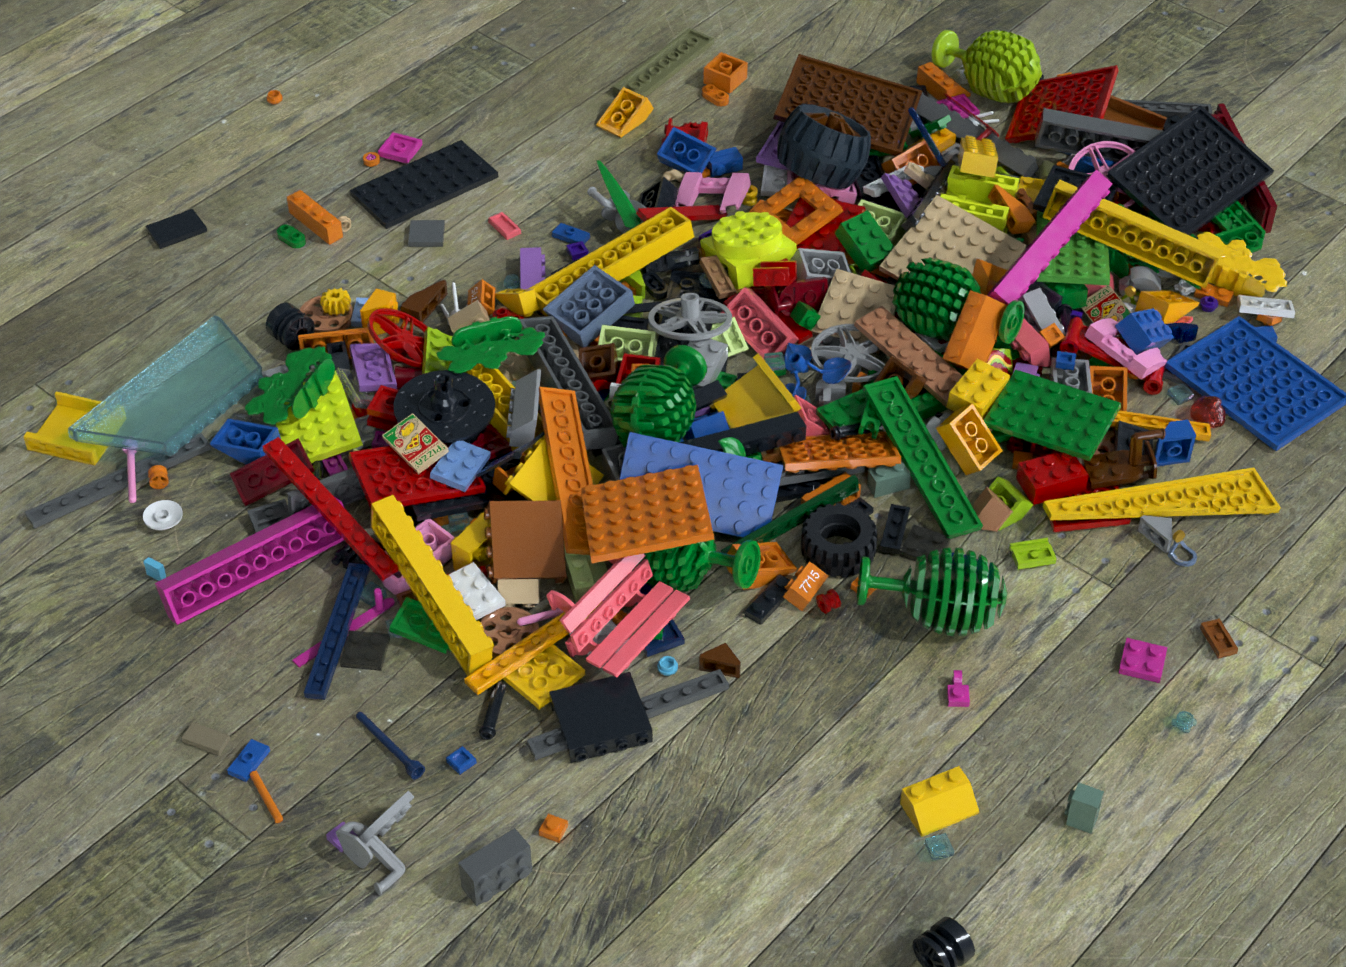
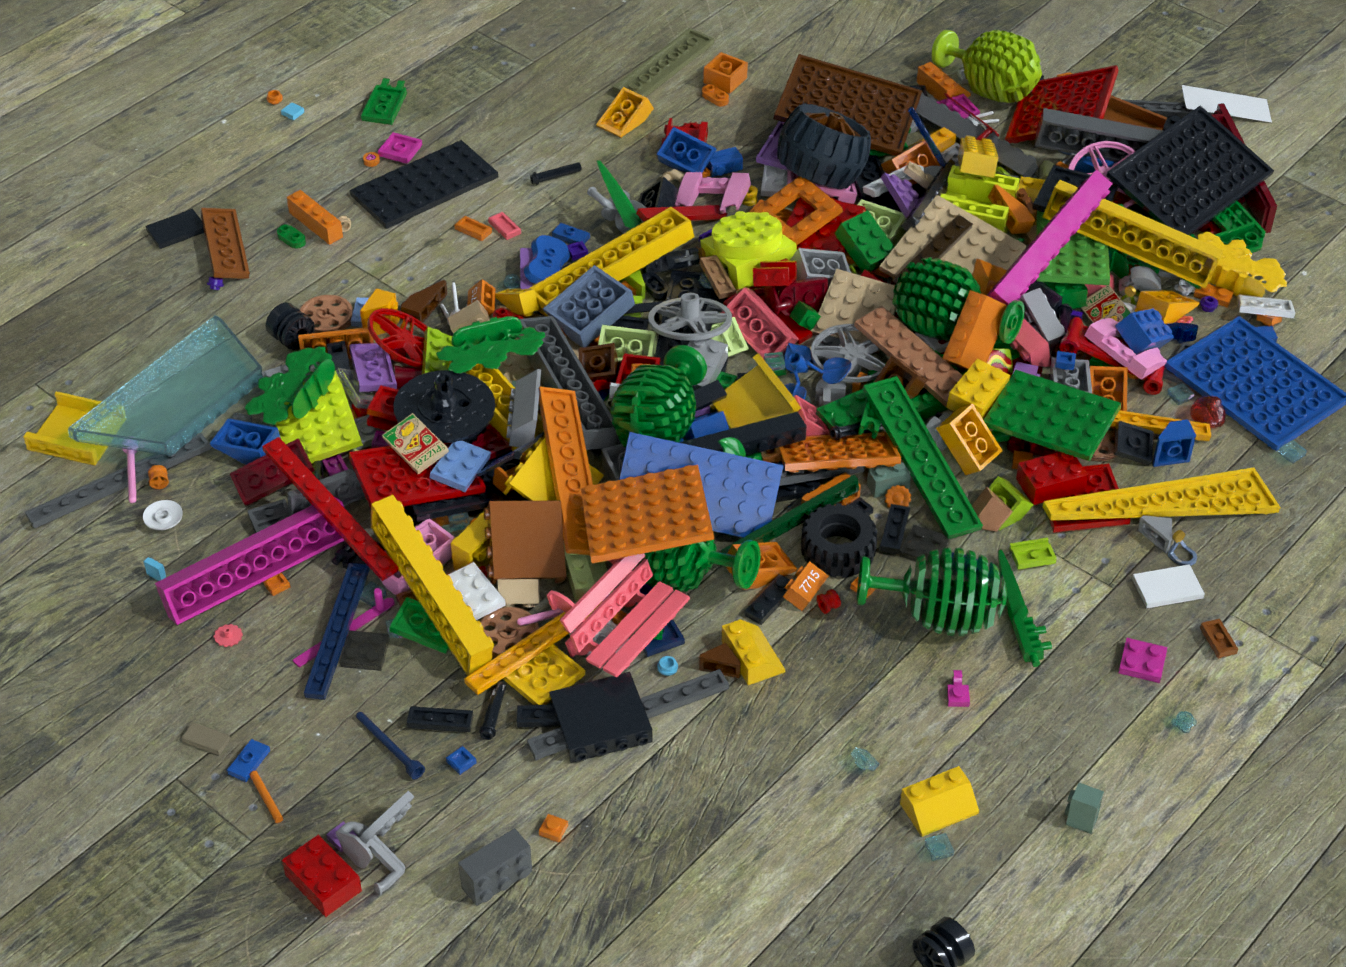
yellow gear [320,287,351,316] -> none
dark grey tile [408,220,445,247] -> none
green plate [910,115,952,138] -> none
orange plate [1039,323,1065,348] -> none
reddish brown plate [1082,428,1166,489] -> none
none -> dark orange plate [201,208,250,279]
none -> dark purple plate [206,277,224,290]
none -> coral piece [214,624,243,647]
none -> orange tile [263,573,290,596]
none -> medium azure tile [281,103,304,120]
none -> red brick [282,834,362,917]
none -> green tile [361,78,407,125]
none -> black plate [407,706,474,732]
none -> orange tile [455,216,492,241]
none -> black plate [517,705,560,727]
none -> blue plate [524,235,570,284]
none -> black axle [530,162,582,185]
none -> yellow slope [721,619,785,685]
none -> clear light blue plate [851,748,880,771]
none -> orange piece [885,485,911,508]
none -> dark brown plate [891,214,973,286]
none -> green piece [998,549,1052,667]
none -> white tile [1132,564,1205,608]
none -> white sticker [1182,85,1272,123]
none -> clear light blue plate [1278,440,1307,464]

